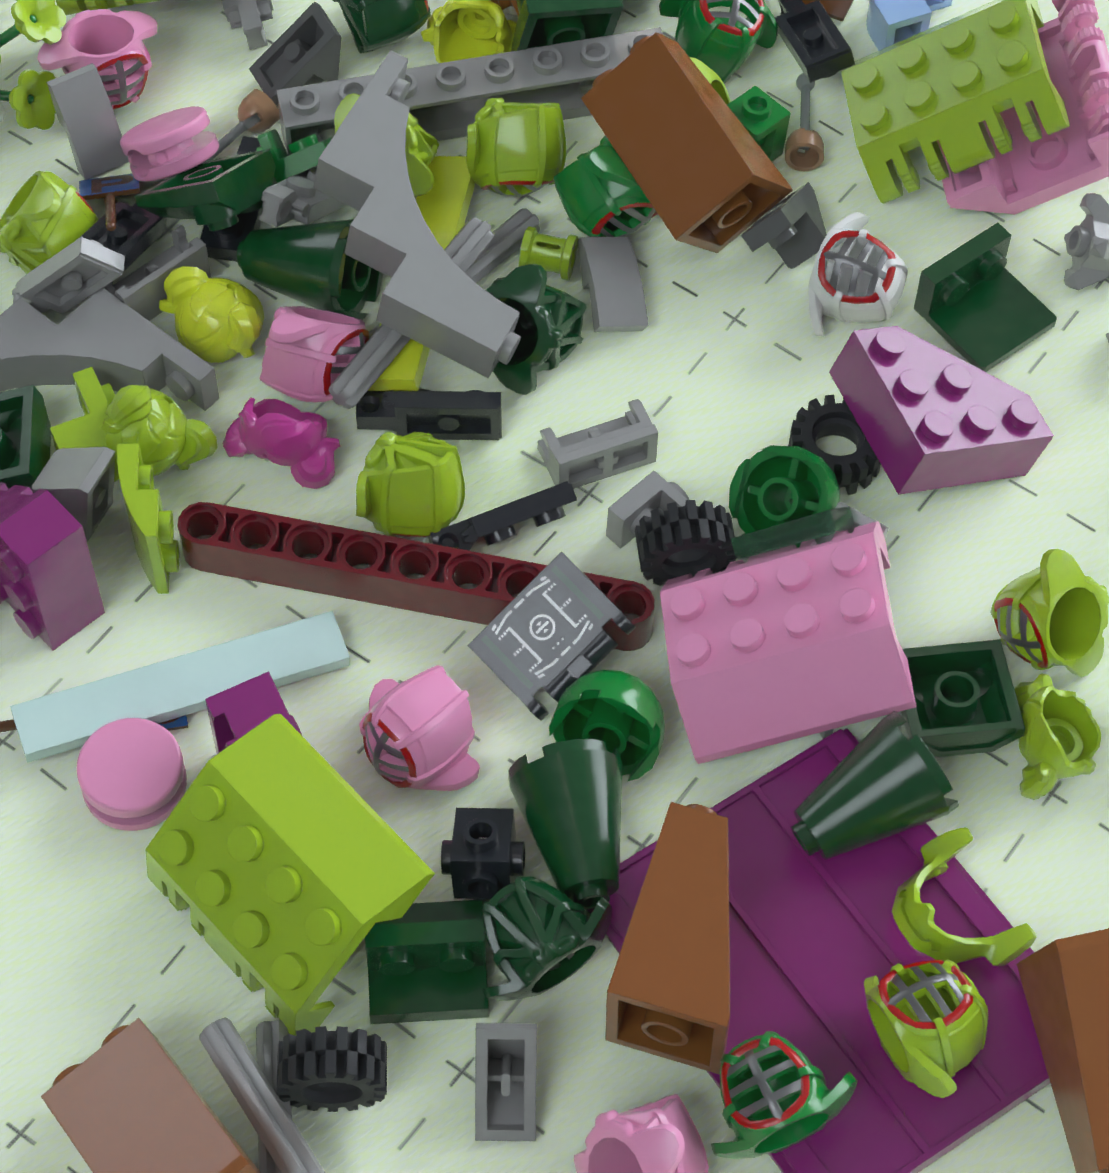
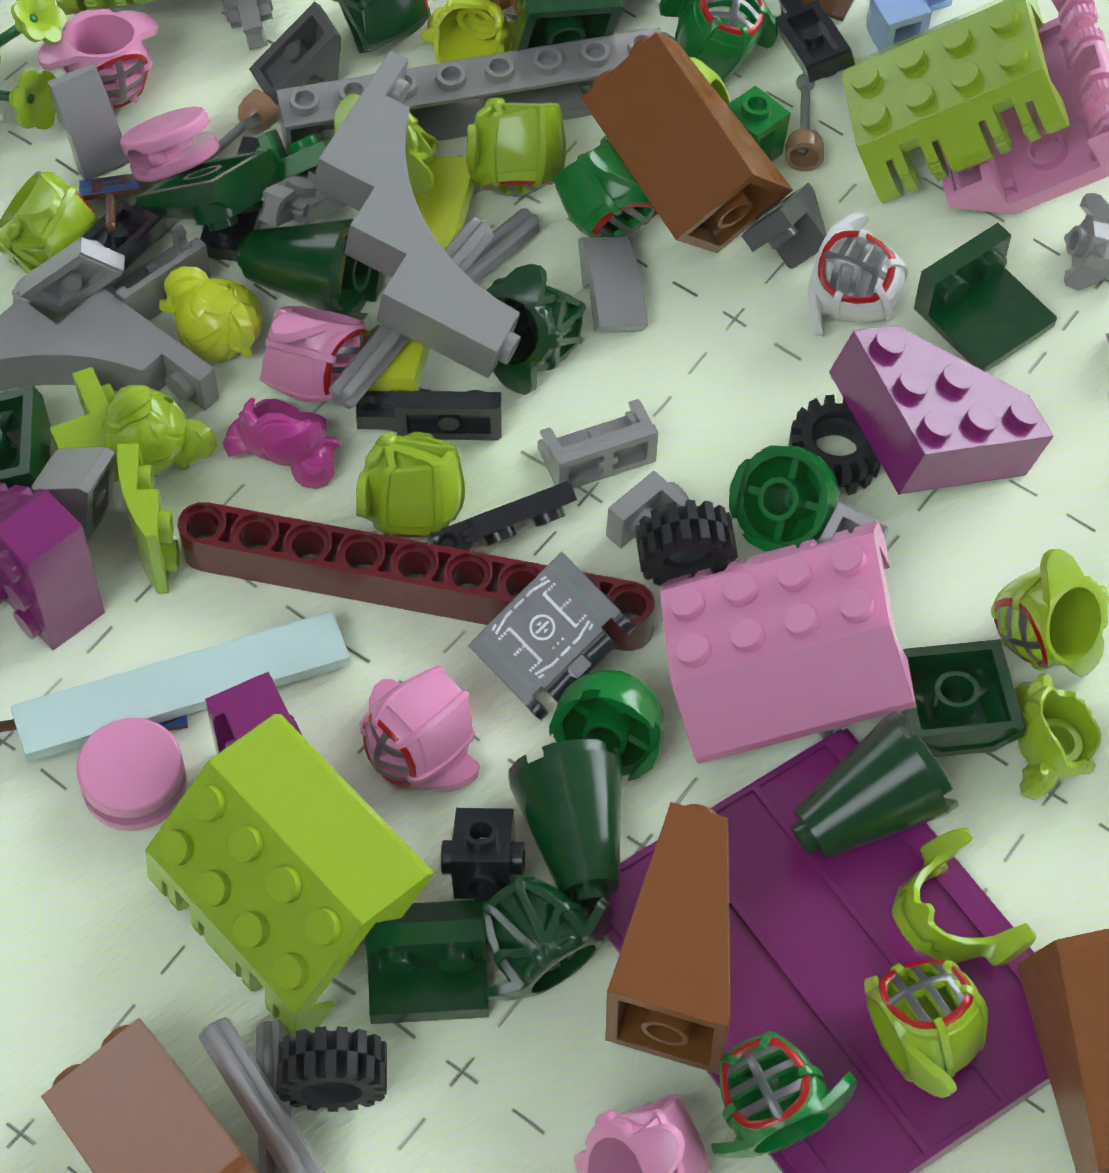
light grey slope [475,1023,537,1141] -> none
lime bush [519,226,578,281] -> none
clear green tile [731,506,855,559] -> none

